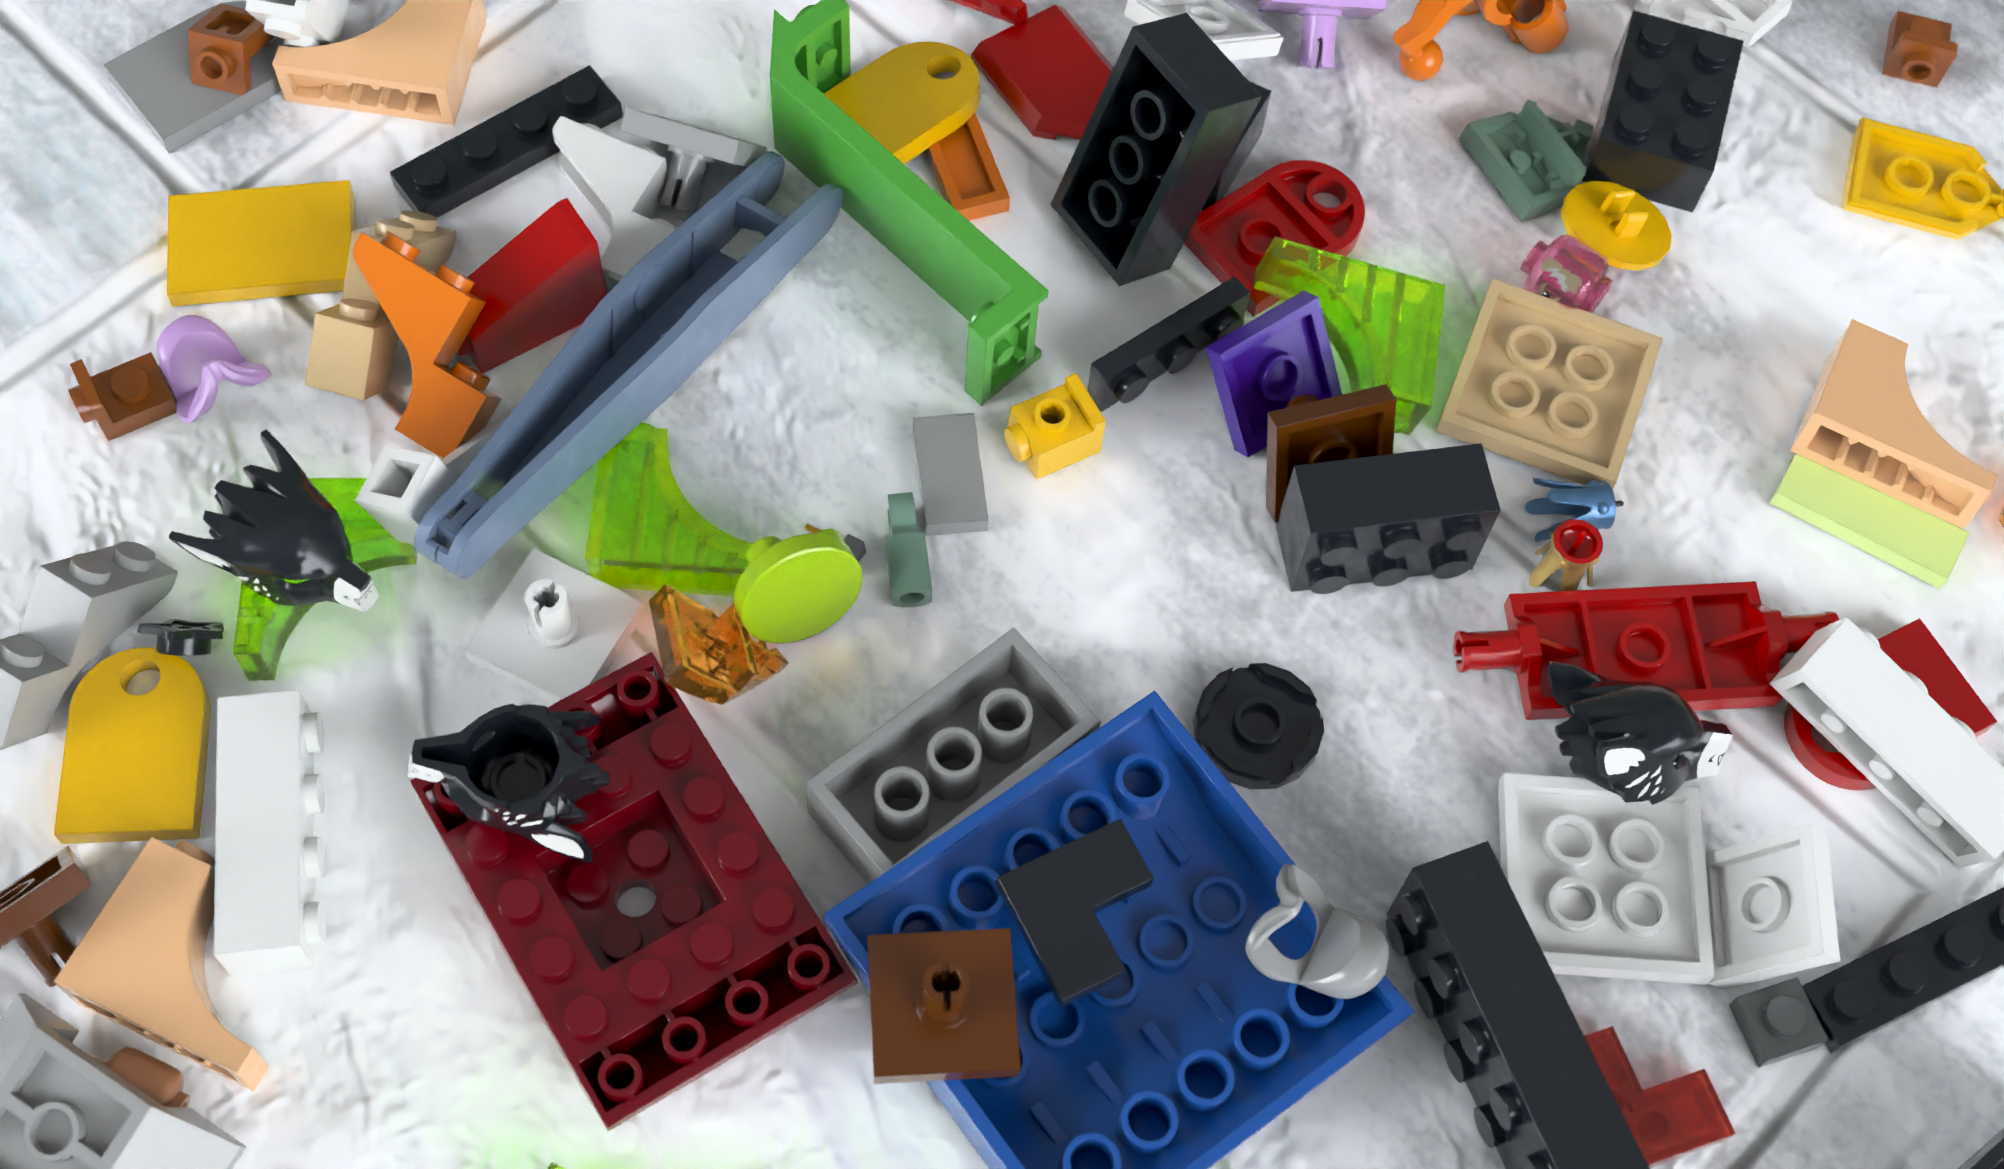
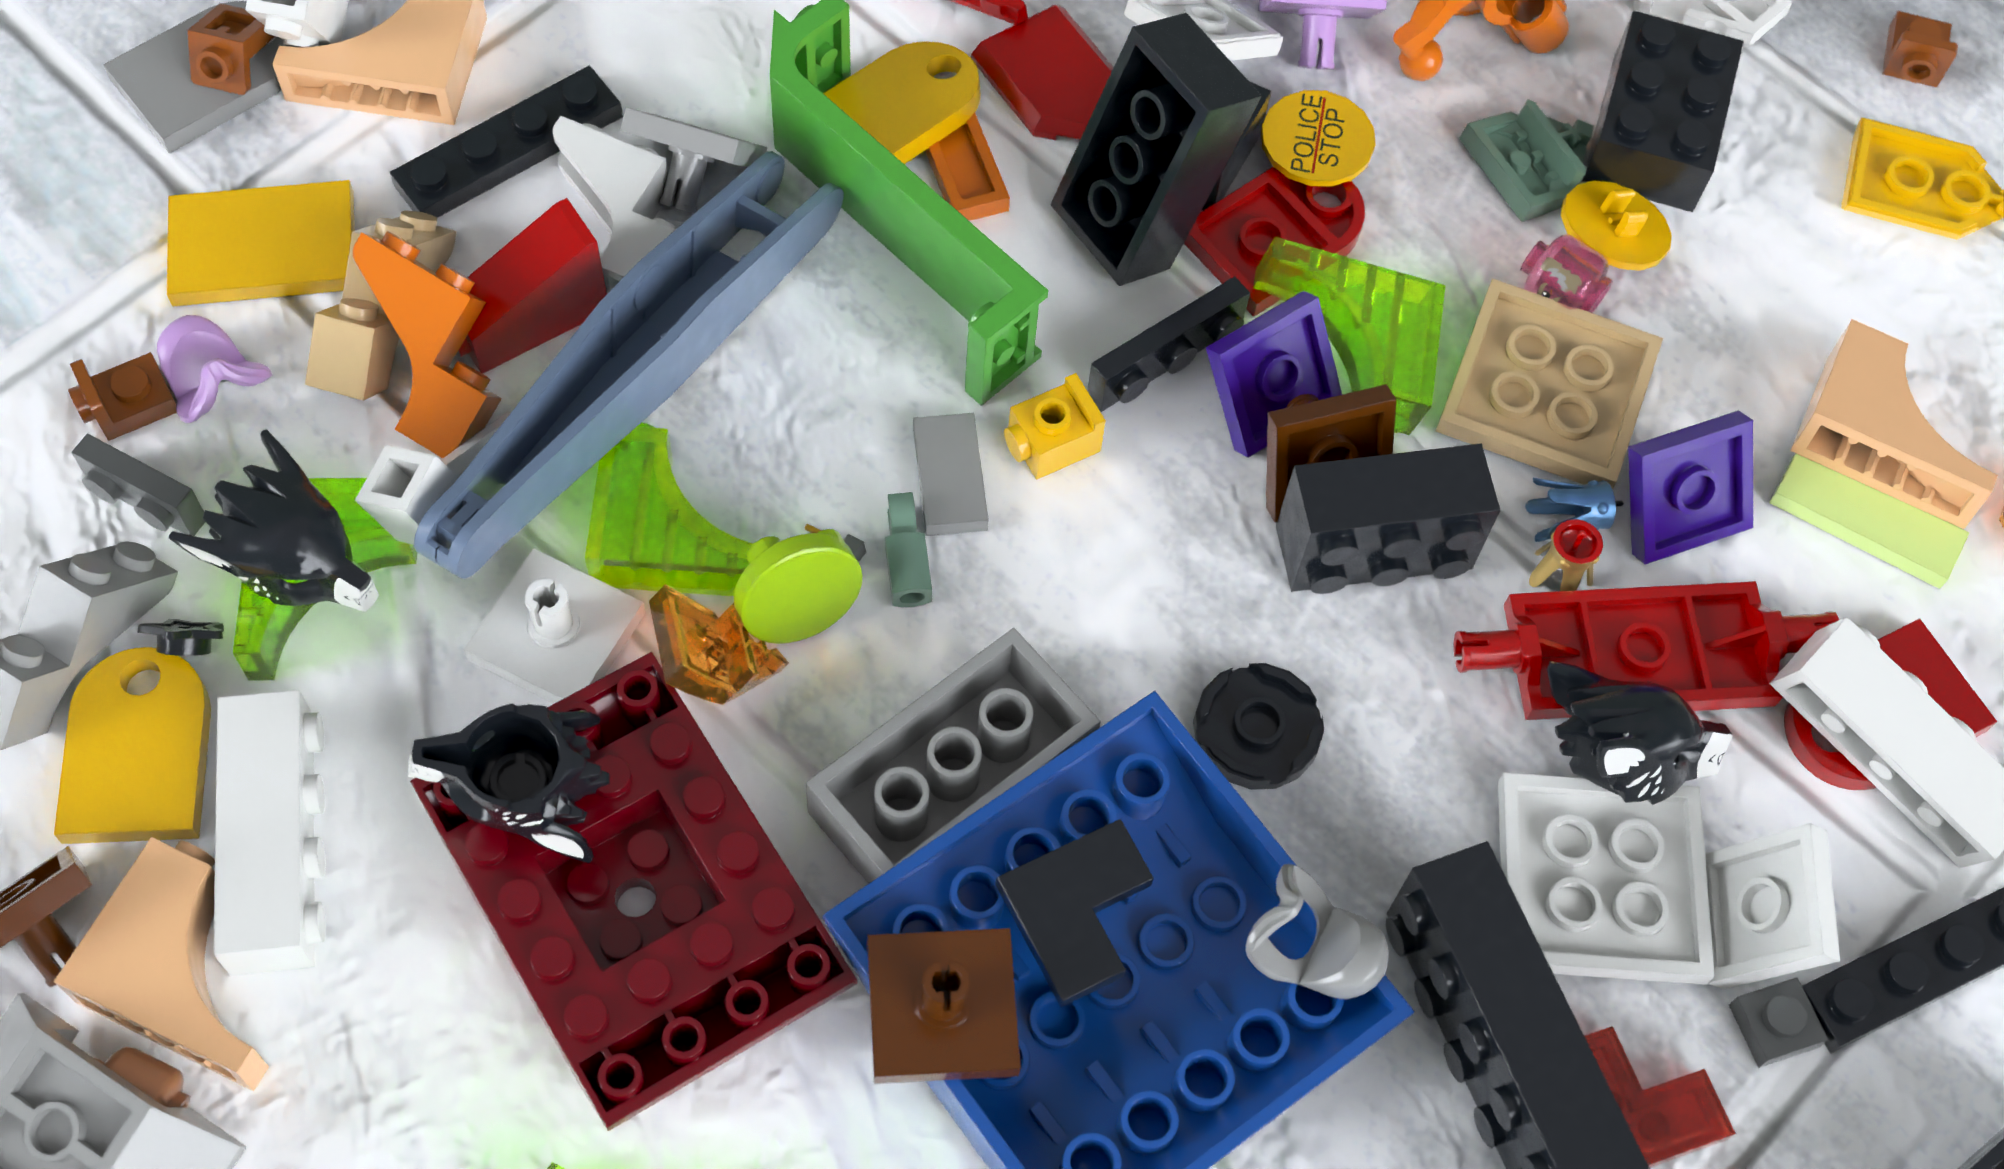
none -> dark grey plate [71,433,205,536]
none -> yellow piece [1261,90,1376,186]
none -> dark purple tile [1628,410,1754,565]

